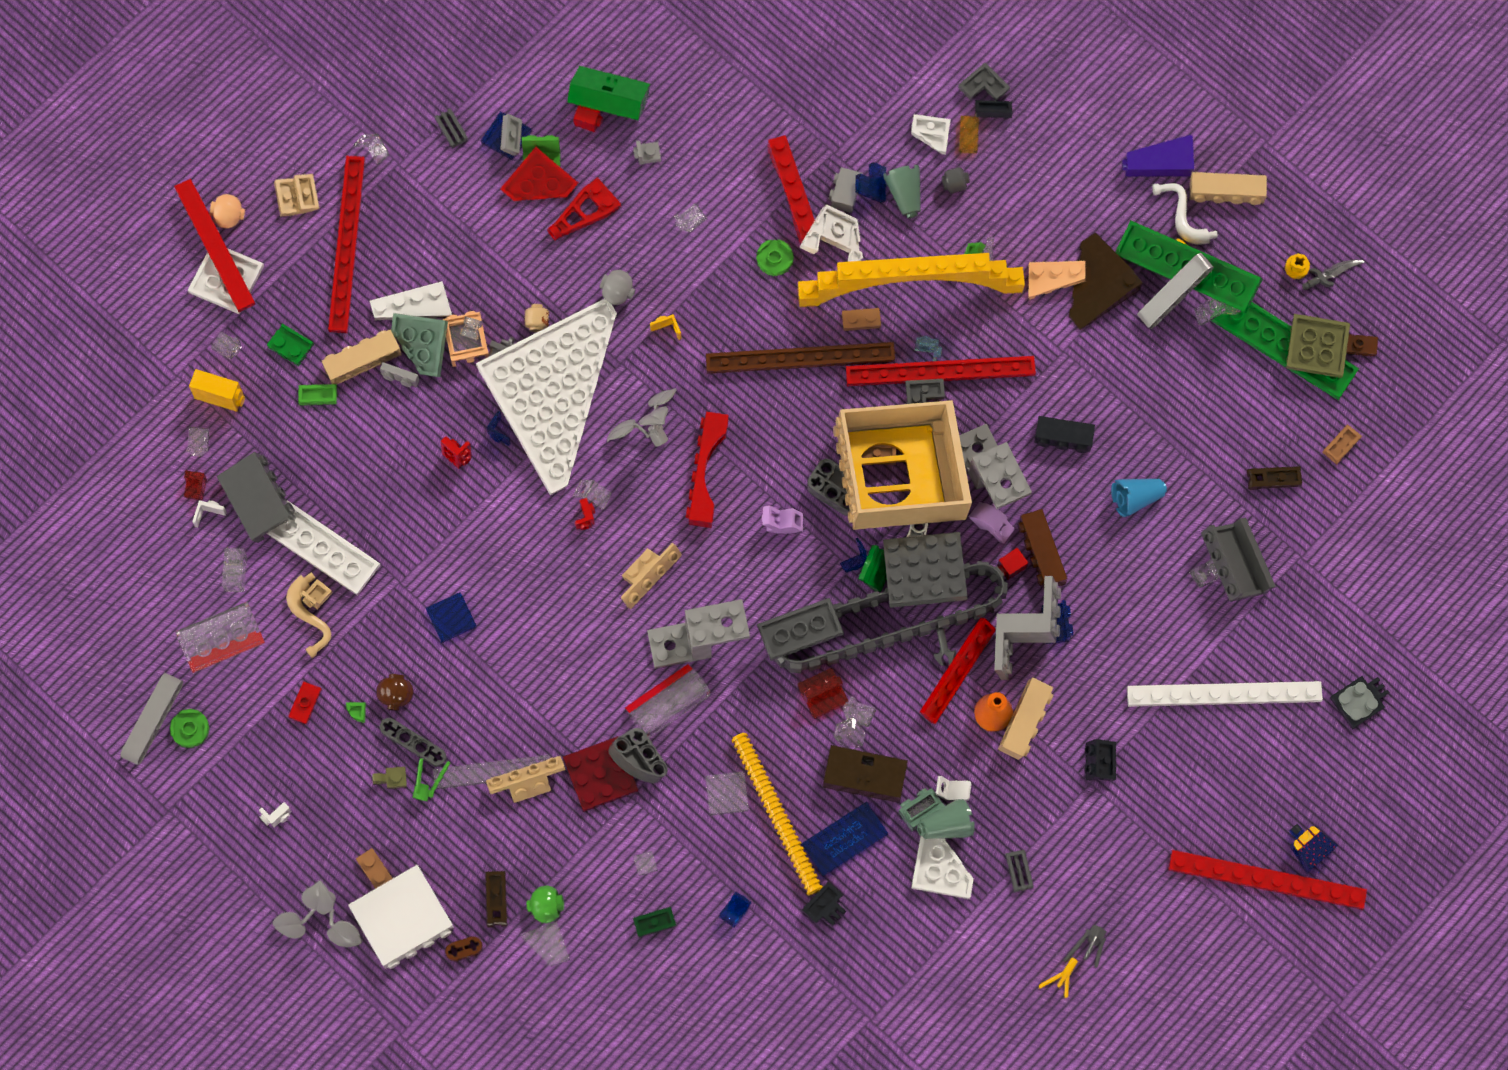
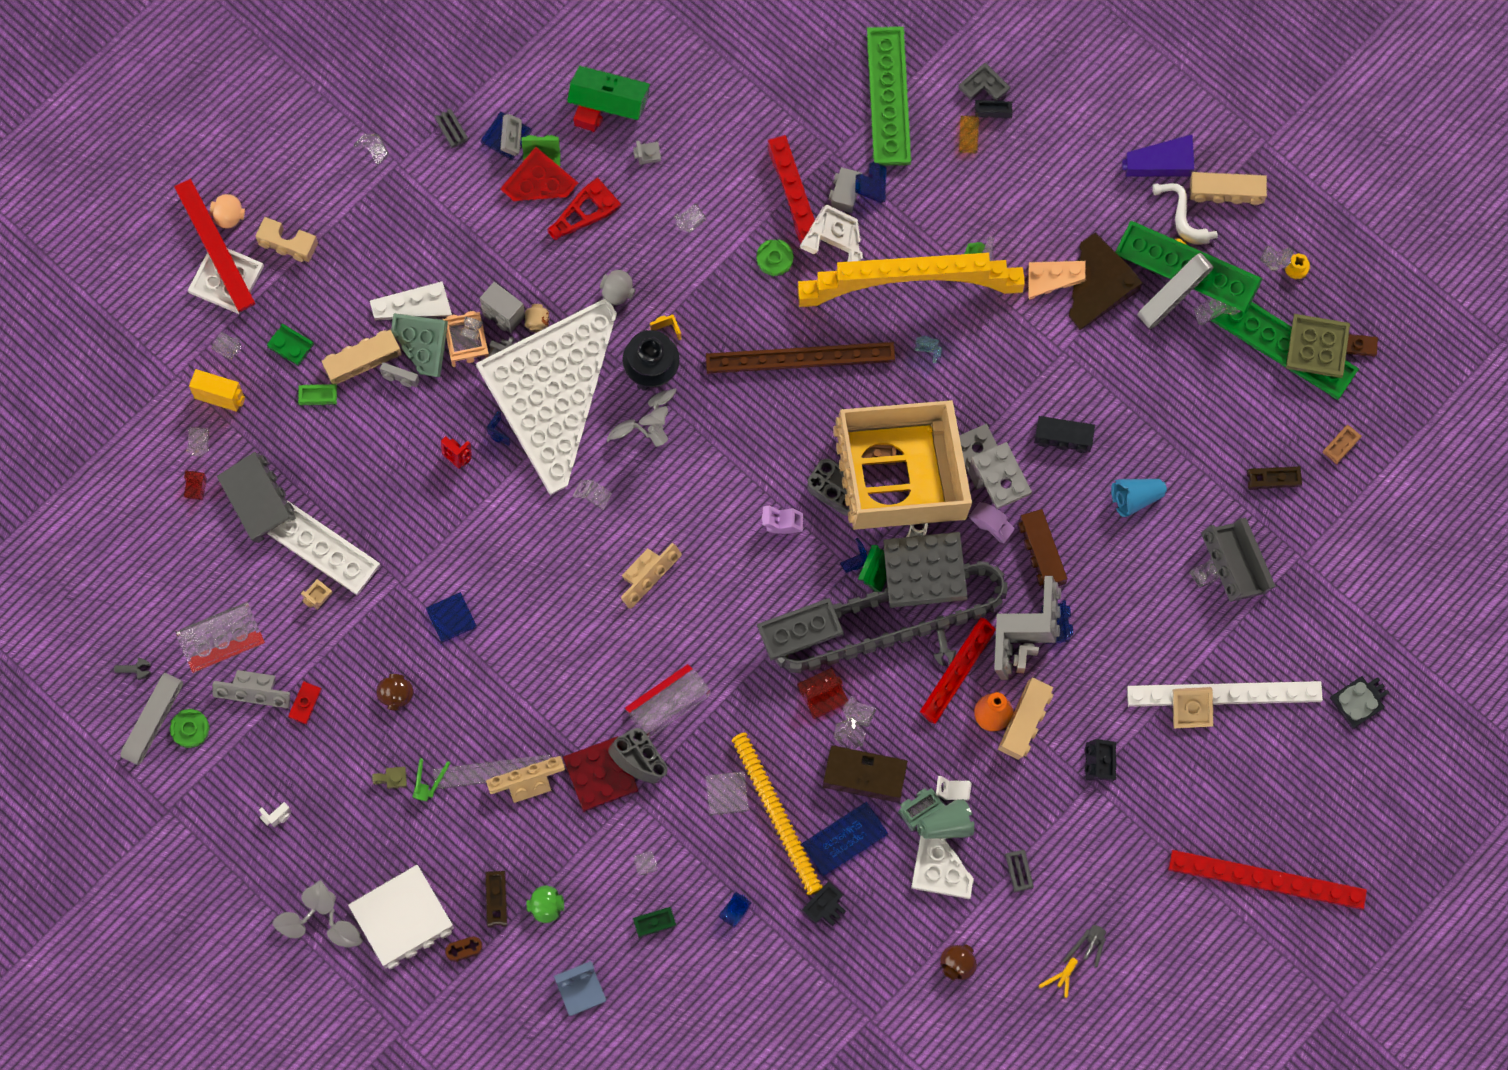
white bracket [192,500,226,528] -> none
clear brick [222,548,247,592] -> none
tan slope [274,174,319,217] -> none
tan animal [286,572,332,658] -> none
red plate [328,156,365,333] -> none
bright green tile [346,702,366,723] -> none
medium nougat plate [356,848,393,889] -> none
dark grey beam [380,718,447,767] -> none
clear wing [520,922,570,967] -> none
red bracket [575,498,595,530] -> none
light grey bracket [647,599,750,669] -> none
red arch [686,411,729,528] -> none
medium nougat plate [842,308,881,331] -> none
red plate [846,356,1036,387] -> none
sand green cone [883,165,921,218] -> none
dark grey plate [905,379,945,404] -> none
white wing [911,114,950,155] -> none
dark grey head [942,167,970,193] -> none
red brick [997,547,1028,580] -> none
clear blue torso [1289,823,1338,873] -> none
piece [1302,260,1365,290] -> none
none -> dark grey bar [114,658,152,680]
none -> light grey bracket [212,670,290,708]
none -> tan arch [256,217,318,262]
none -> light grey brick [480,282,525,333]
none -> sand blue bracket [554,961,606,1016]
none -> black piece [623,330,680,391]
none -> bright green plate [867,27,911,166]
none -> reddish brown plant [940,944,977,981]
none -> white bracket [1013,643,1039,673]
none -> tan plate [1173,687,1213,728]
none -> clear bracket [1260,245,1294,271]

